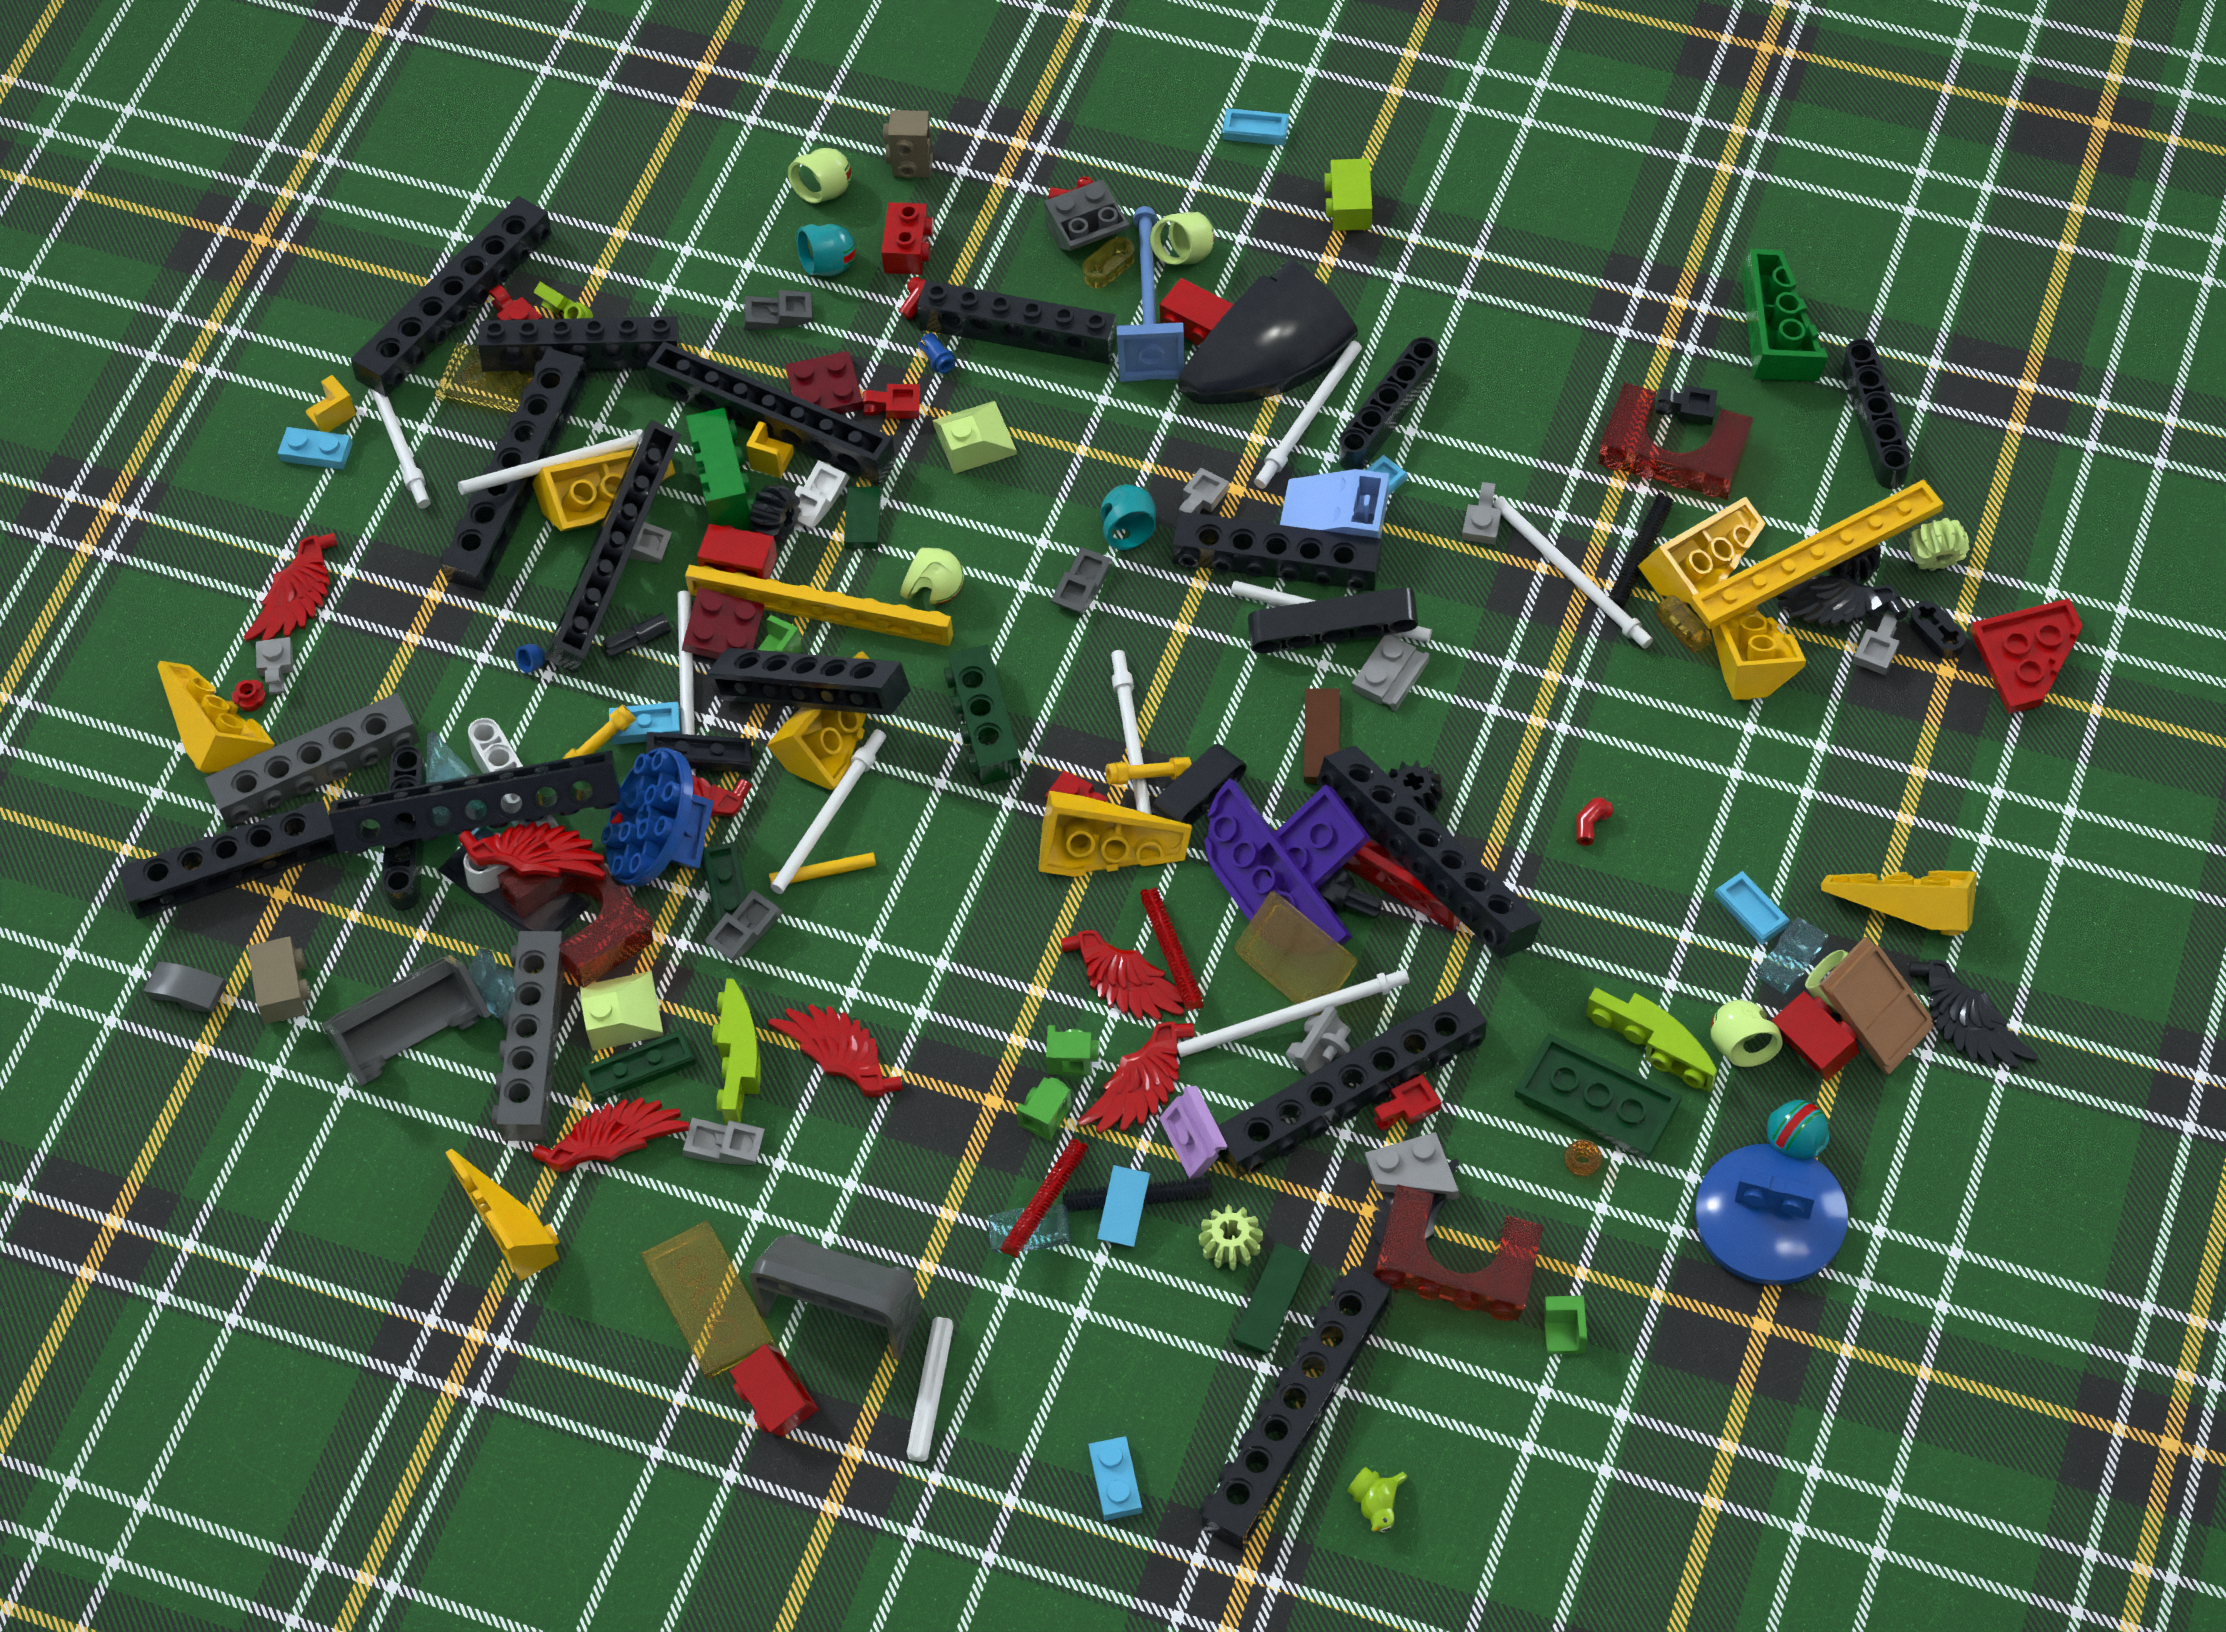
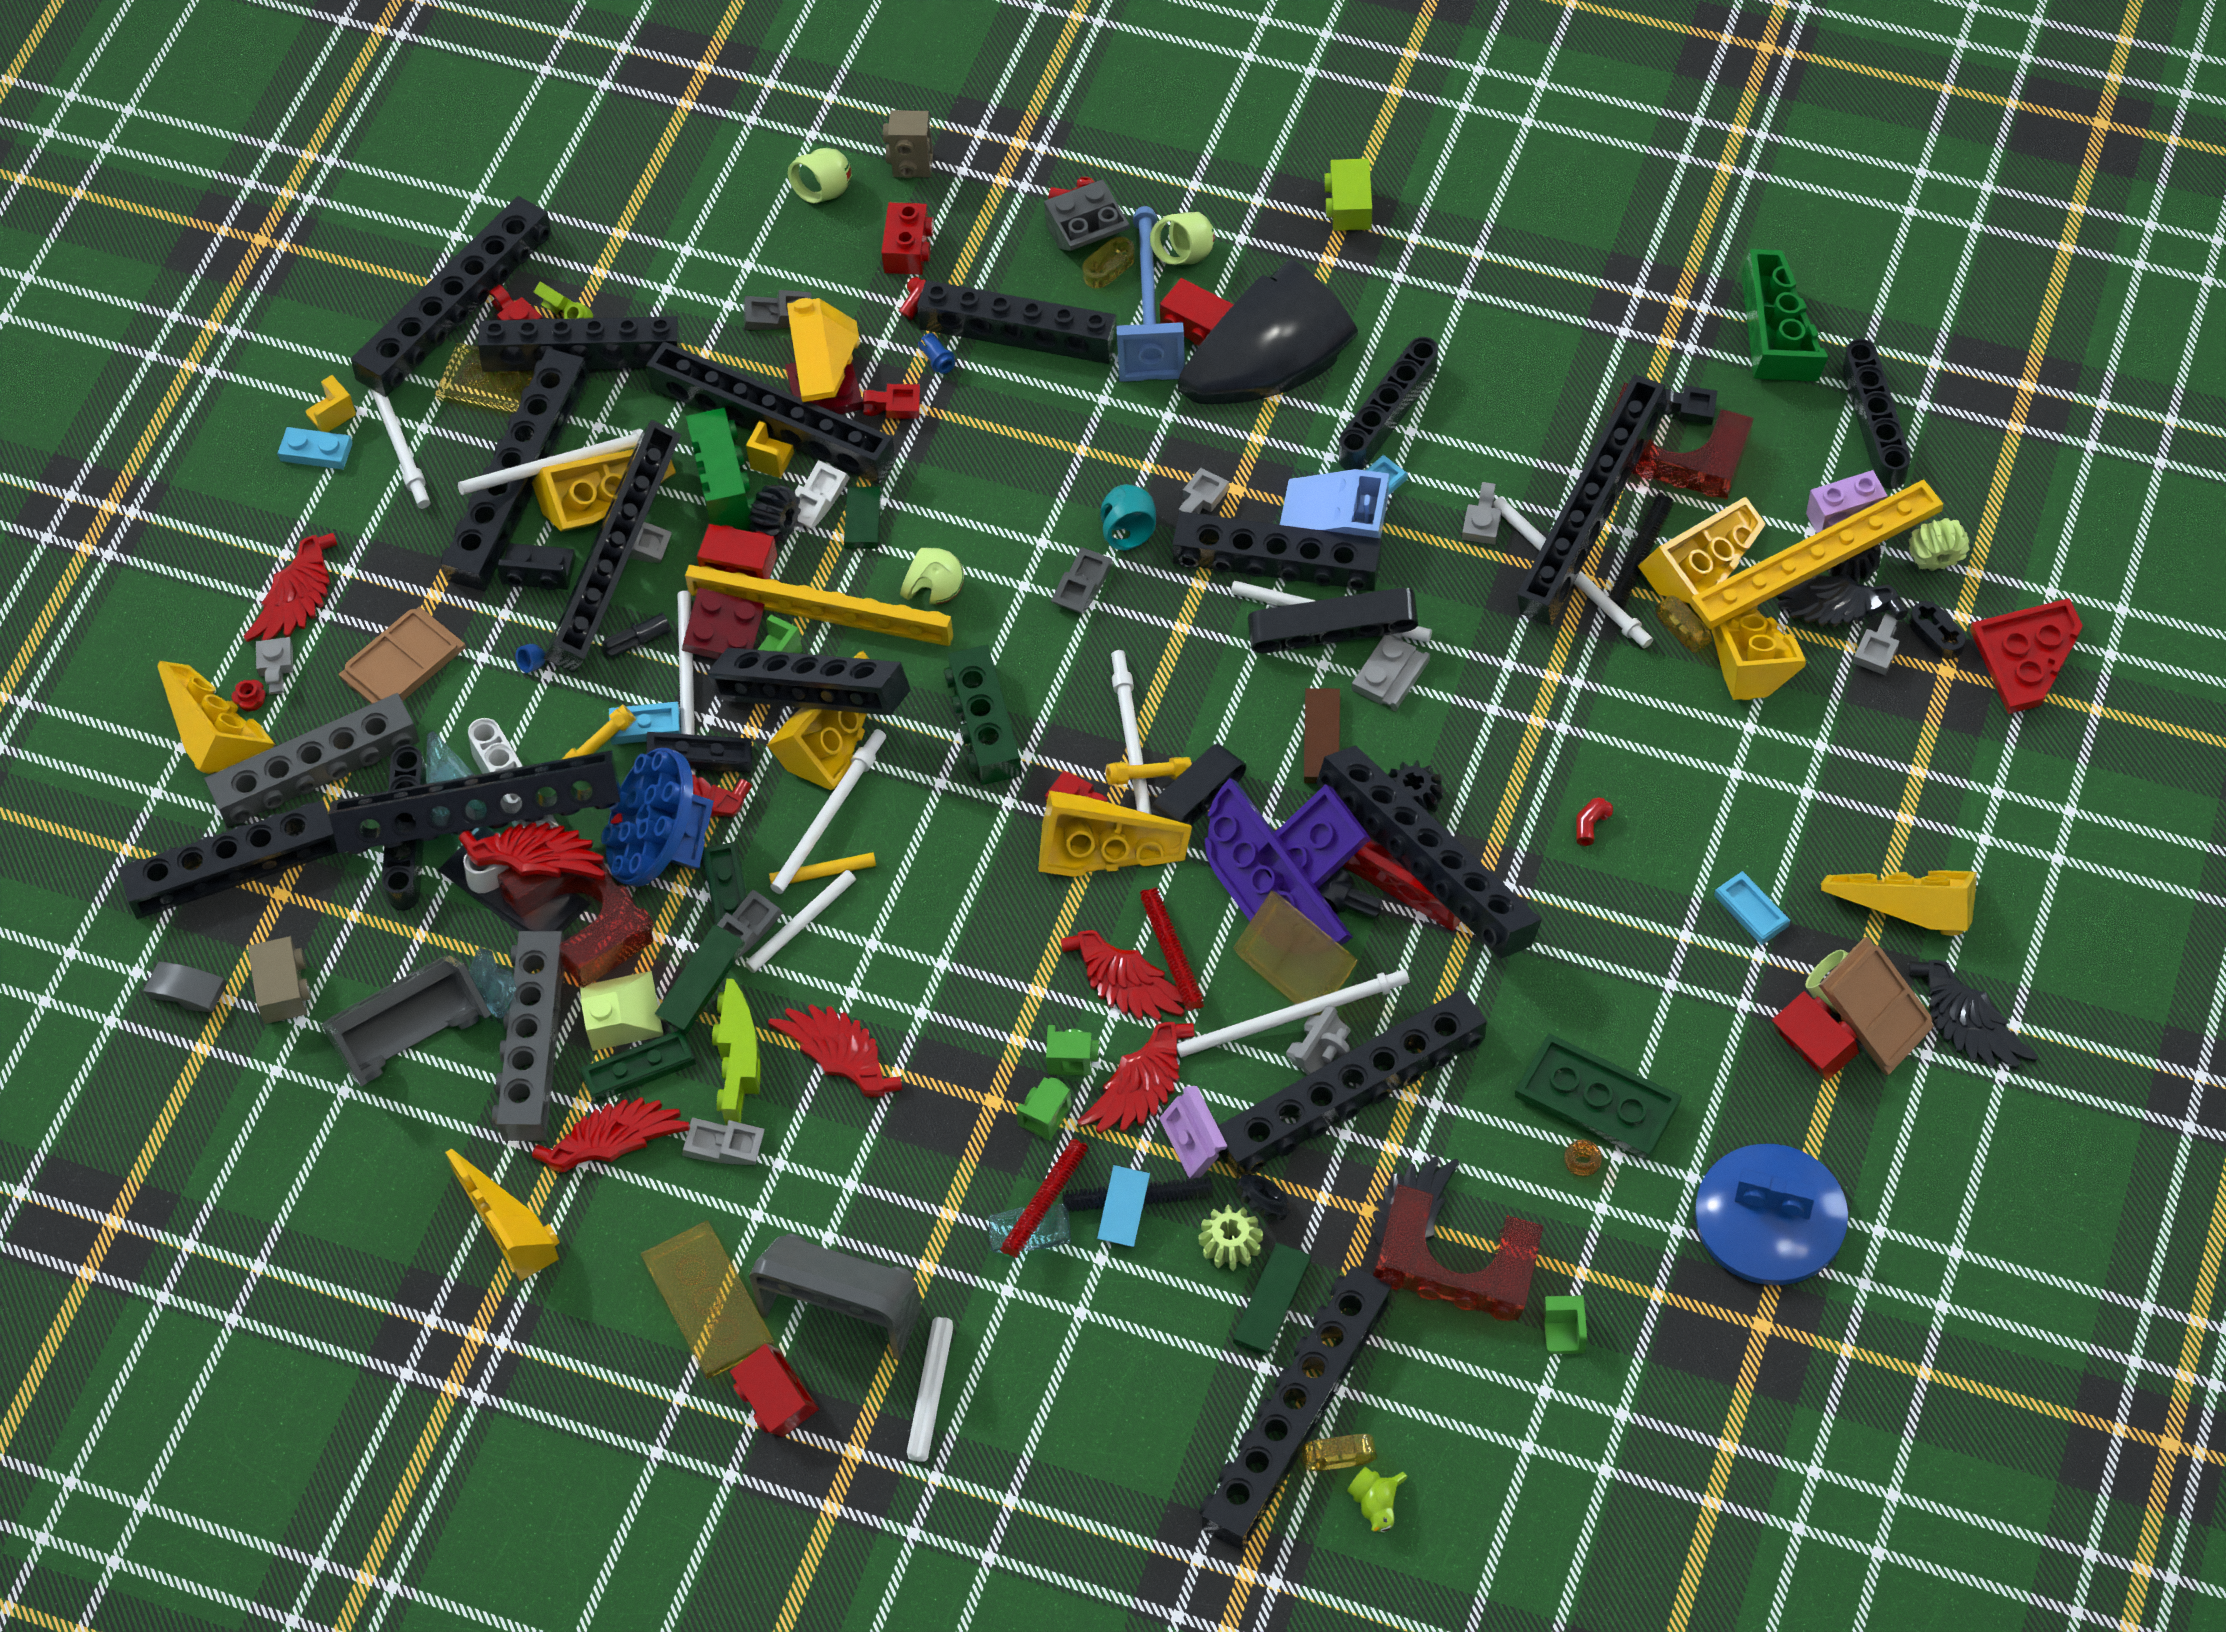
teal helmet [796,224,856,276] -> none
yellowish green slope [932,401,1017,474] -> none
medium azure plate [1088,1436,1142,1521] -> none
medium azure tile [1222,108,1289,146] -> none
white bar [1254,341,1362,489] -> none
light grey wing [1365,1132,1459,1200] -> none
red plate [1373,1074,1442,1131] -> none
lime slope [1586,987,1717,1092] -> none
yellowish green helmet [1710,1000,1783,1067] -> none
clear light blue slope [1755,917,1829,995] -> none
teal helmet [1766,1100,1829,1159] -> none
none -> medium nougat piece [338,606,466,704]
none -> black bracket [497,543,576,590]
none -> dark green tile [655,924,746,1034]
none -> white bar [745,870,856,973]
none -> yellow wedge [787,298,860,402]
none -> black gear [1236,1174,1291,1221]
none -> clear yellow beam [1301,1434,1377,1471]
none -> black brick [1517,374,1667,626]
none -> lavender brick [1806,470,1888,533]

